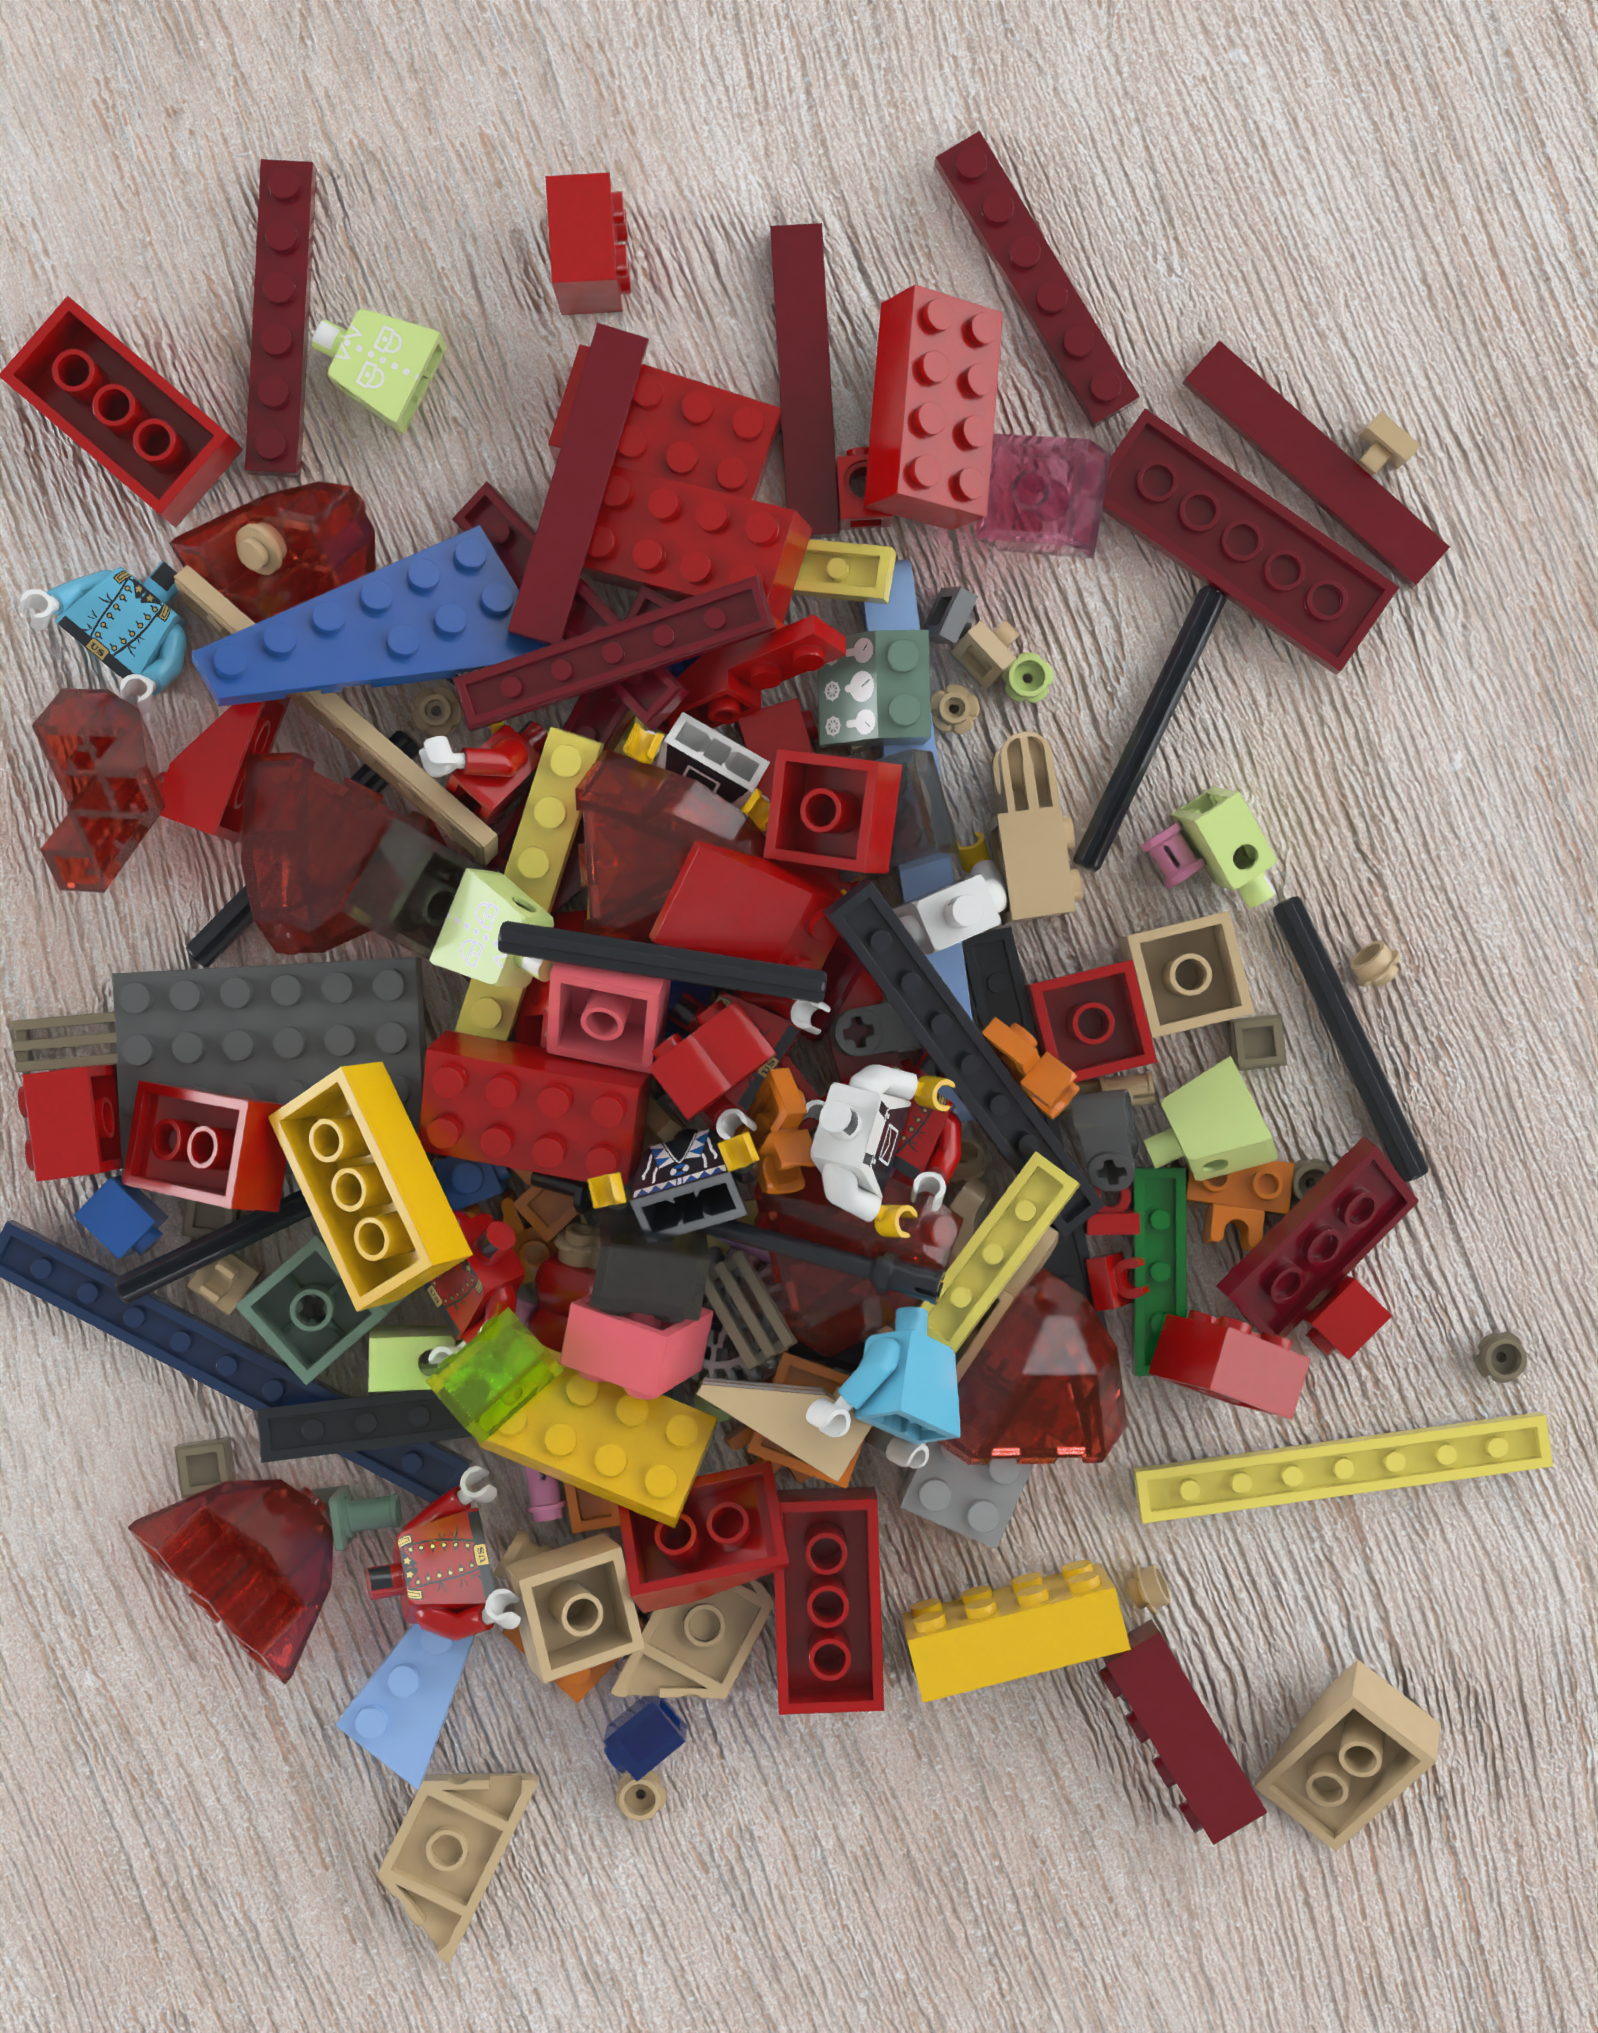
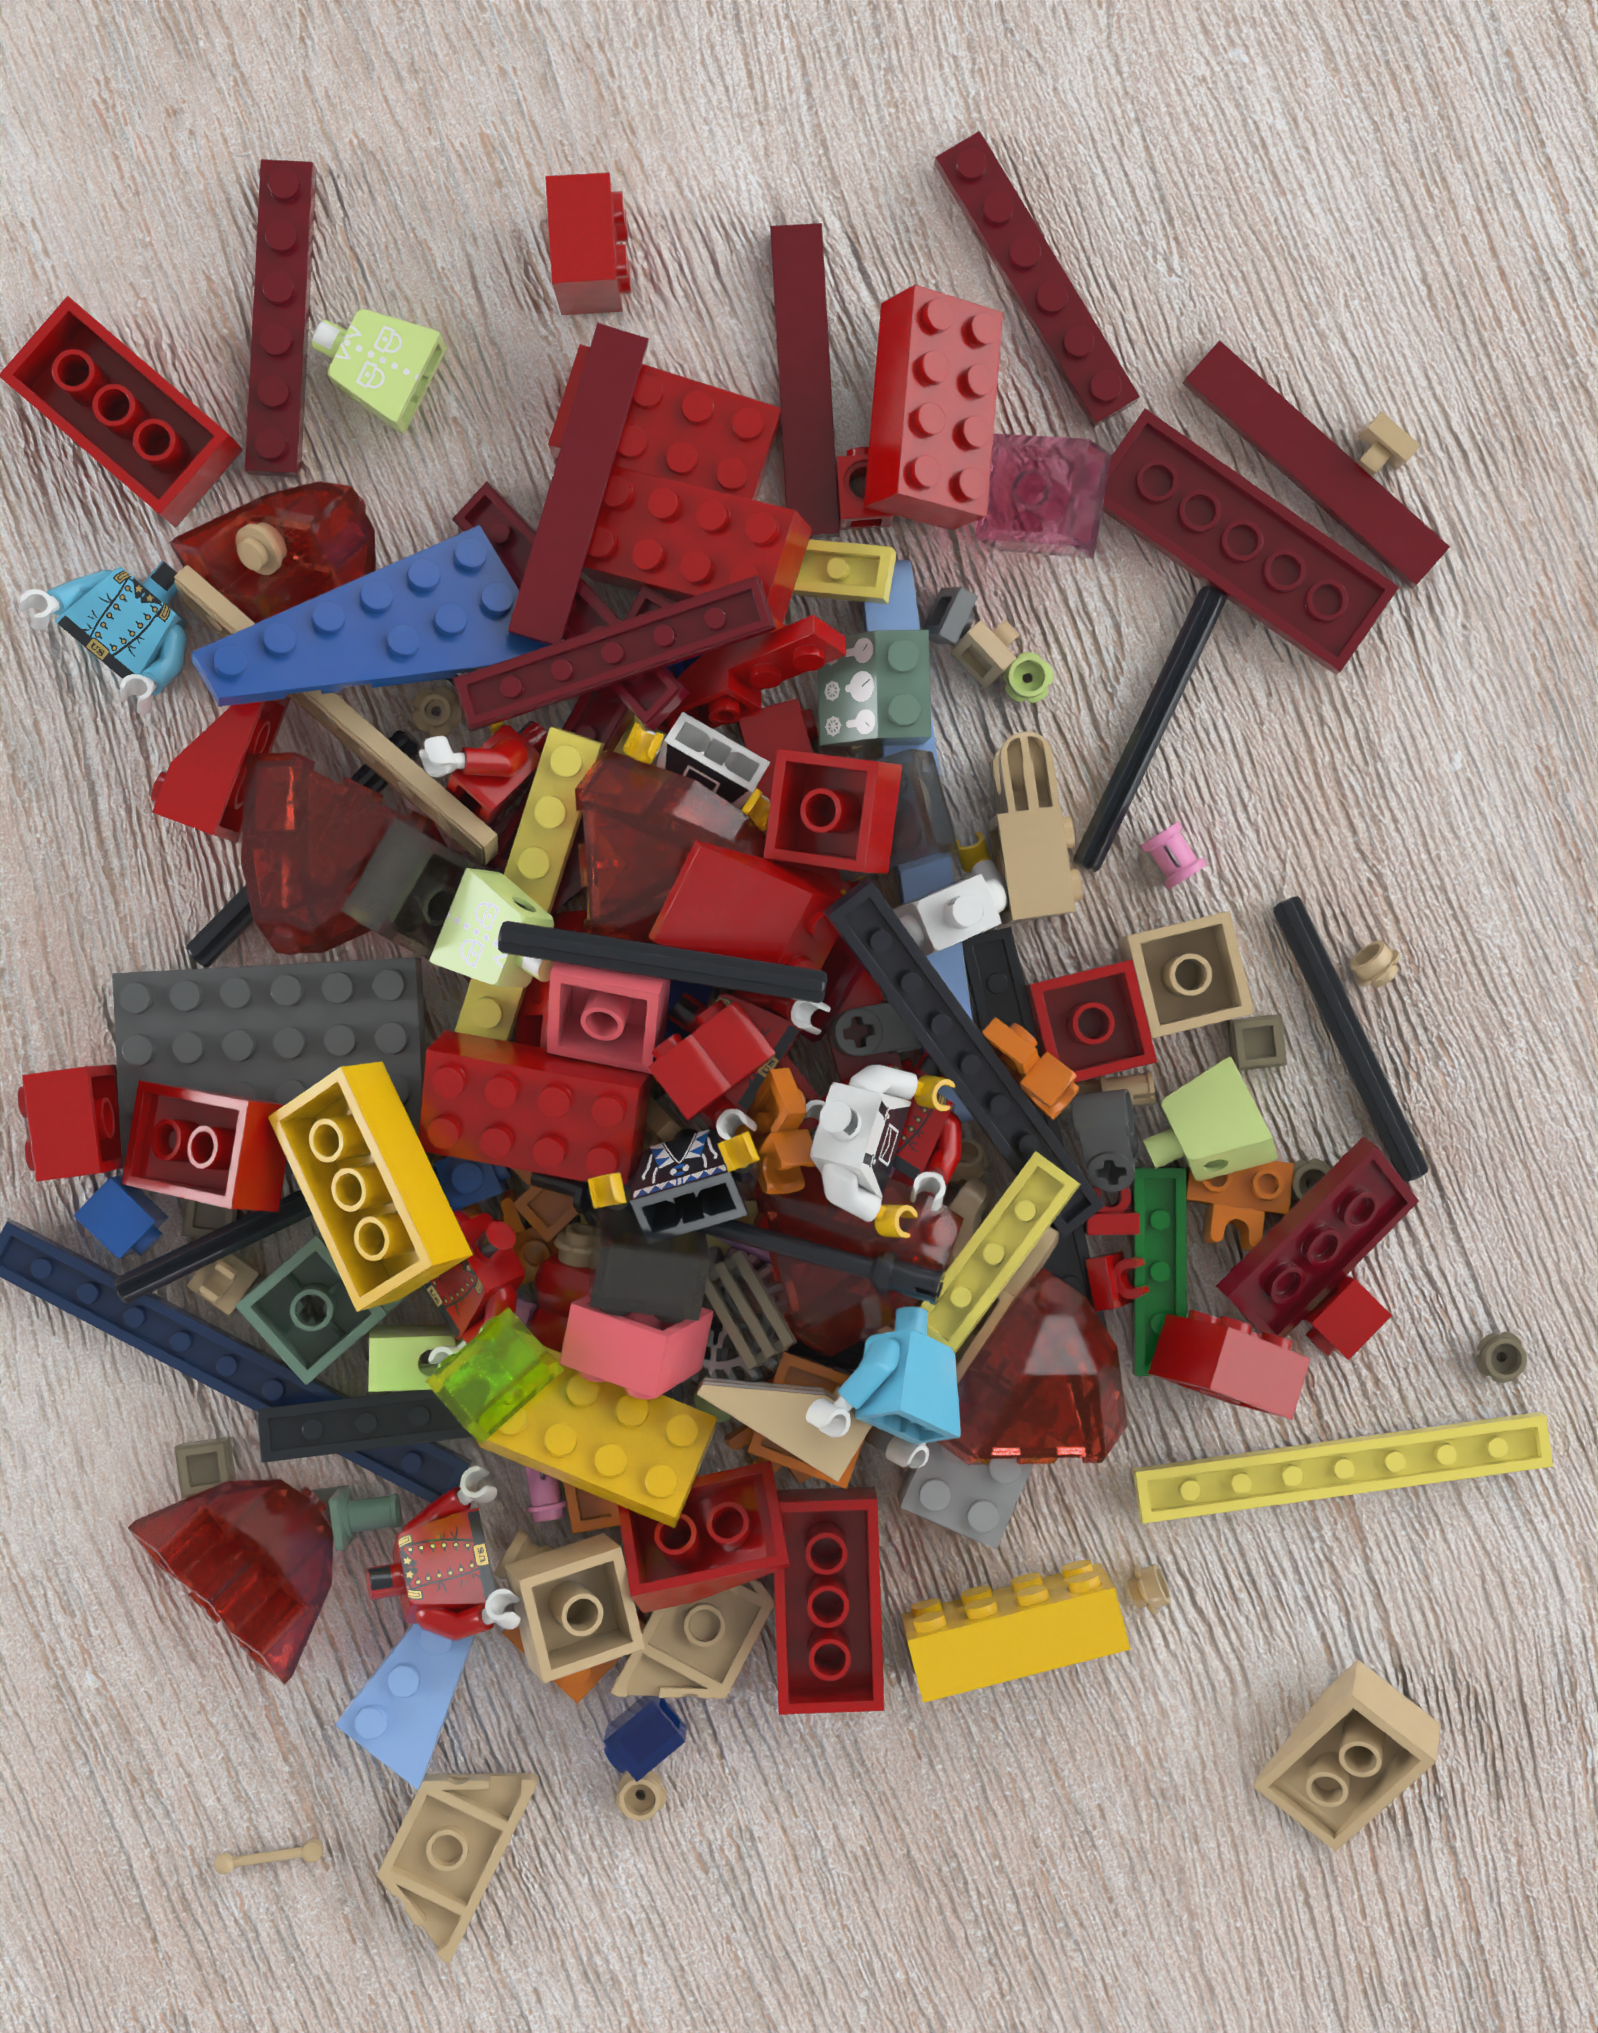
dark tan tile [11,1012,118,1073] -> none
clear red brick [32,688,166,893] -> none
tan plate [930,683,980,735] -> none
dark red brick [1098,1619,1267,1845] -> none
yellowish green torso [1170,787,1277,908] -> none
none -> tan hinge [214,1839,324,1874]

